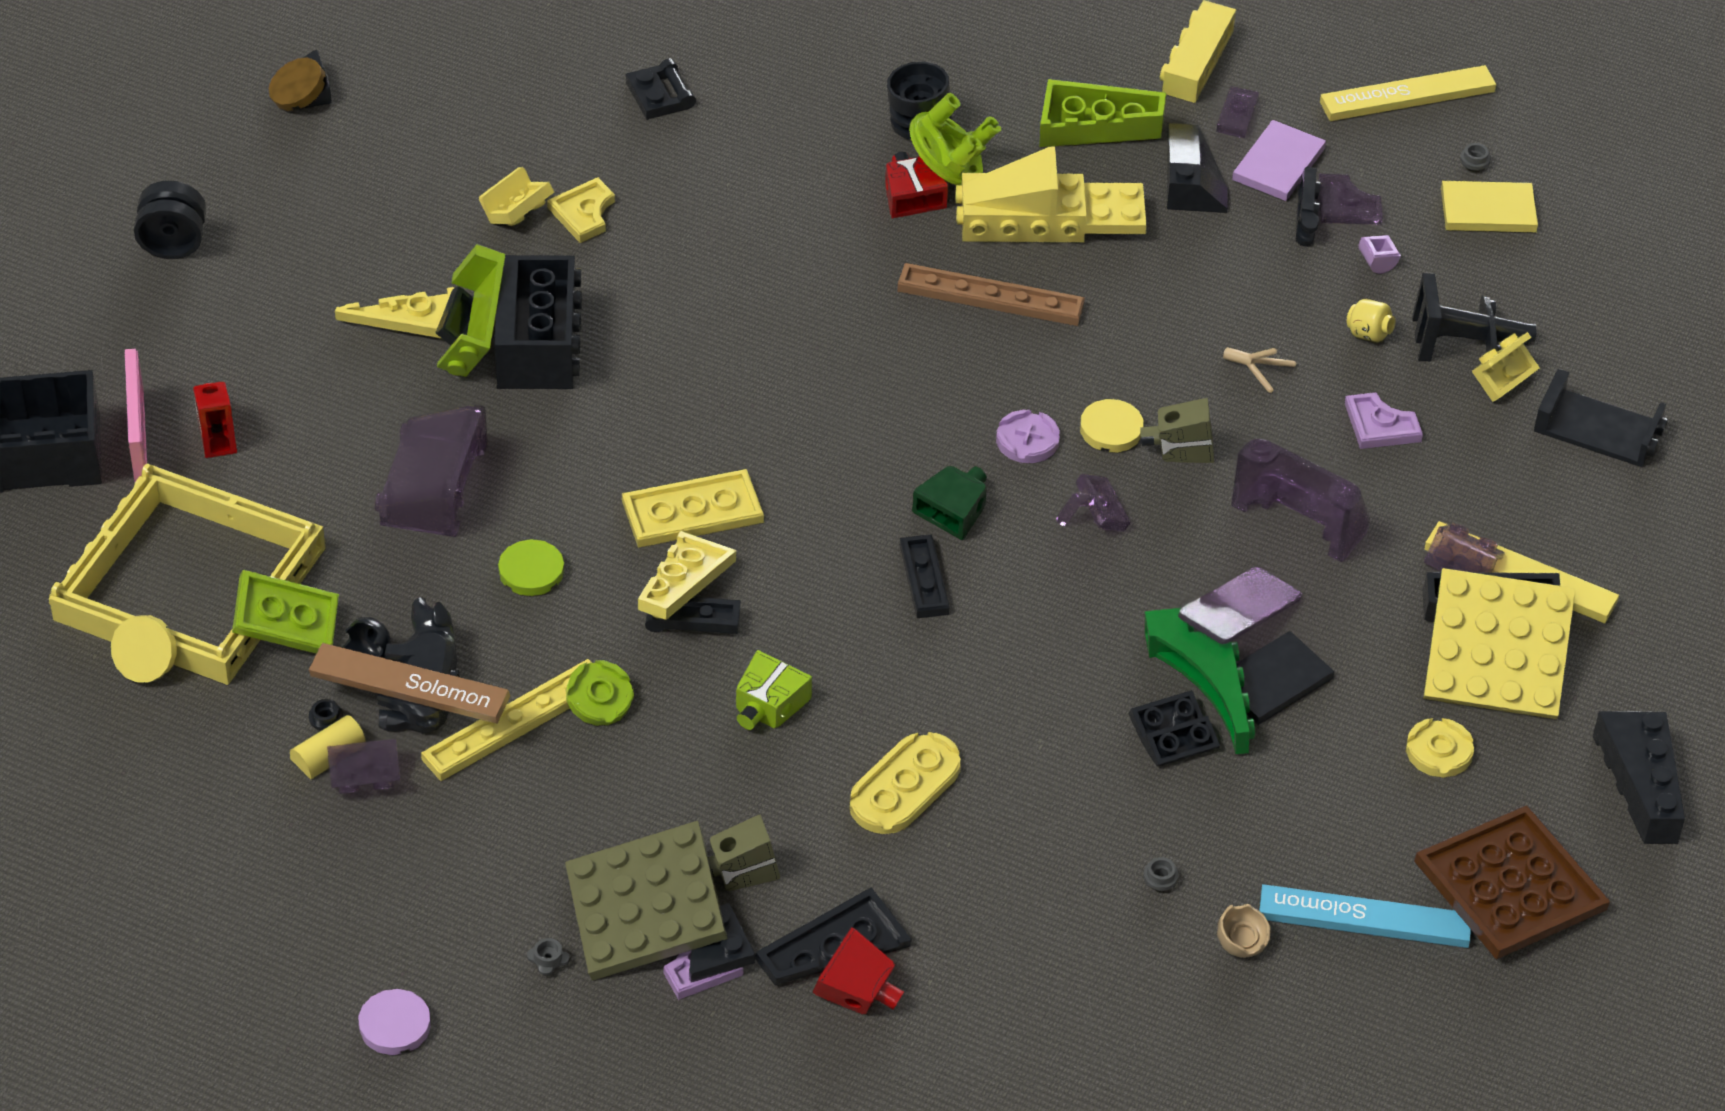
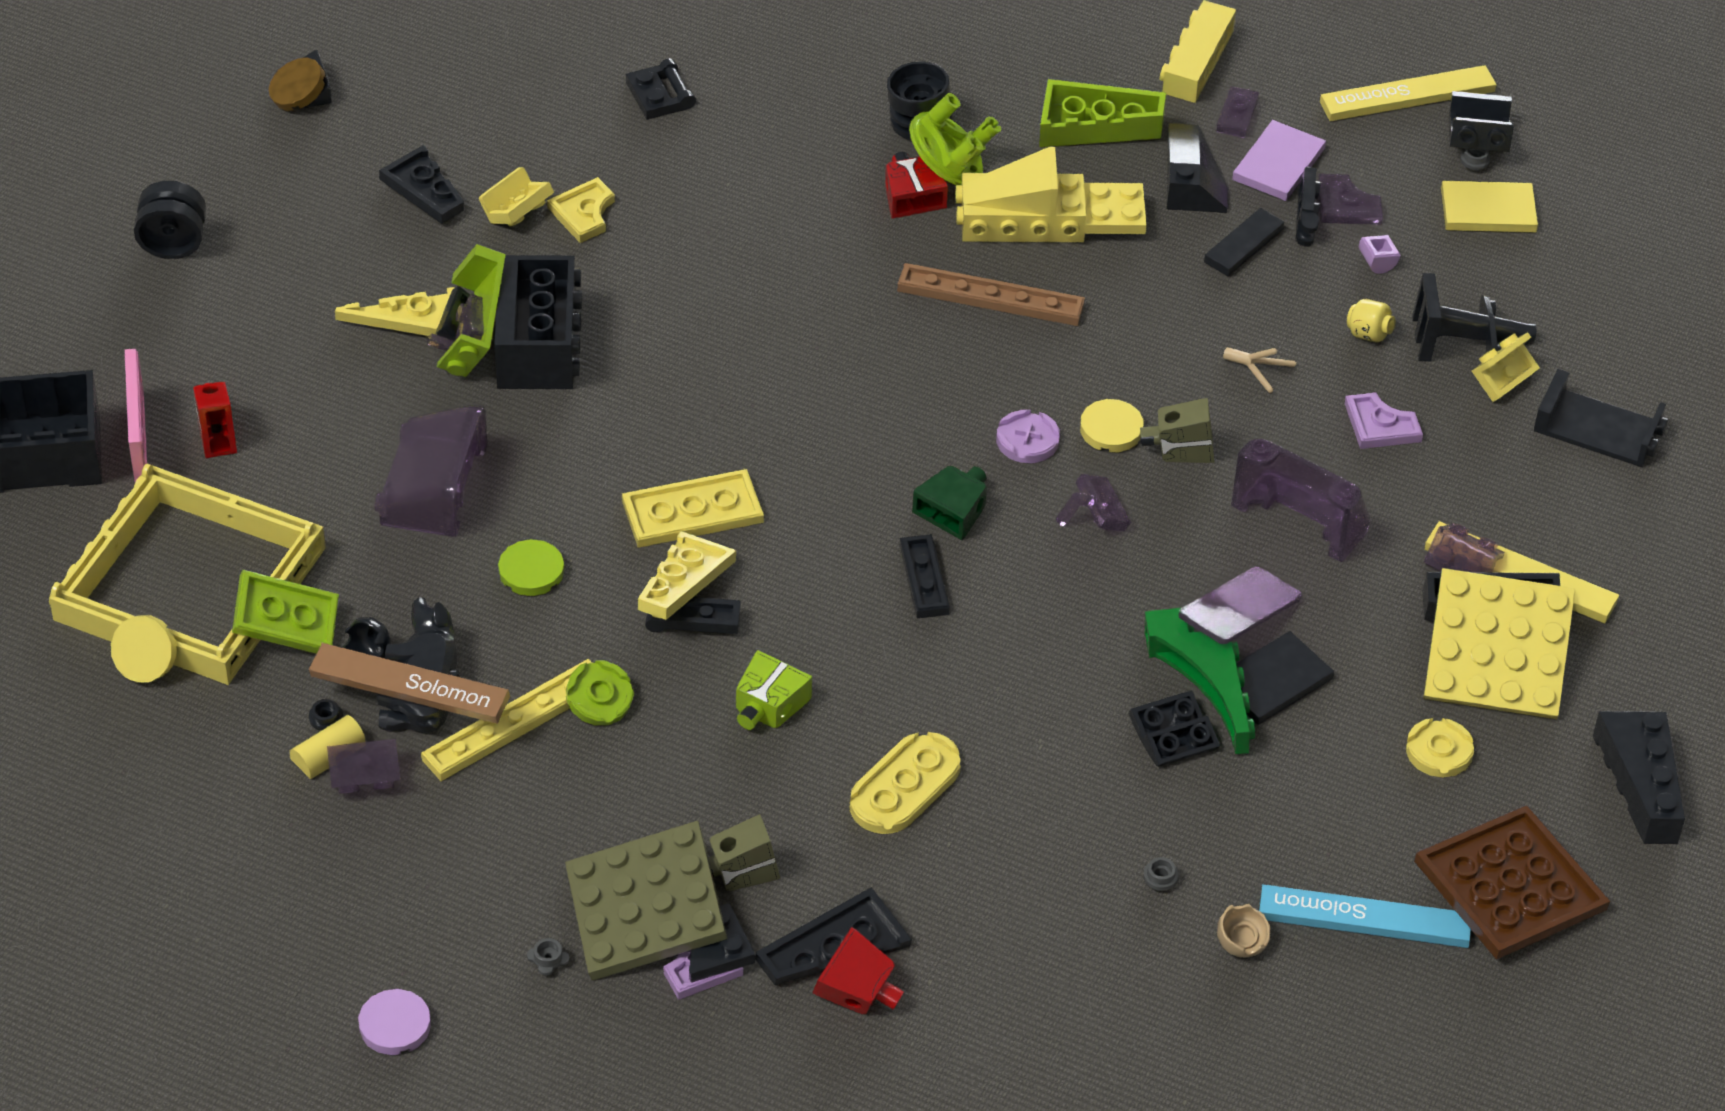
none -> black wing [379,145,464,224]
none -> plate [427,293,484,351]
none -> black tile [1204,208,1284,276]
none -> black panel [1449,91,1514,153]

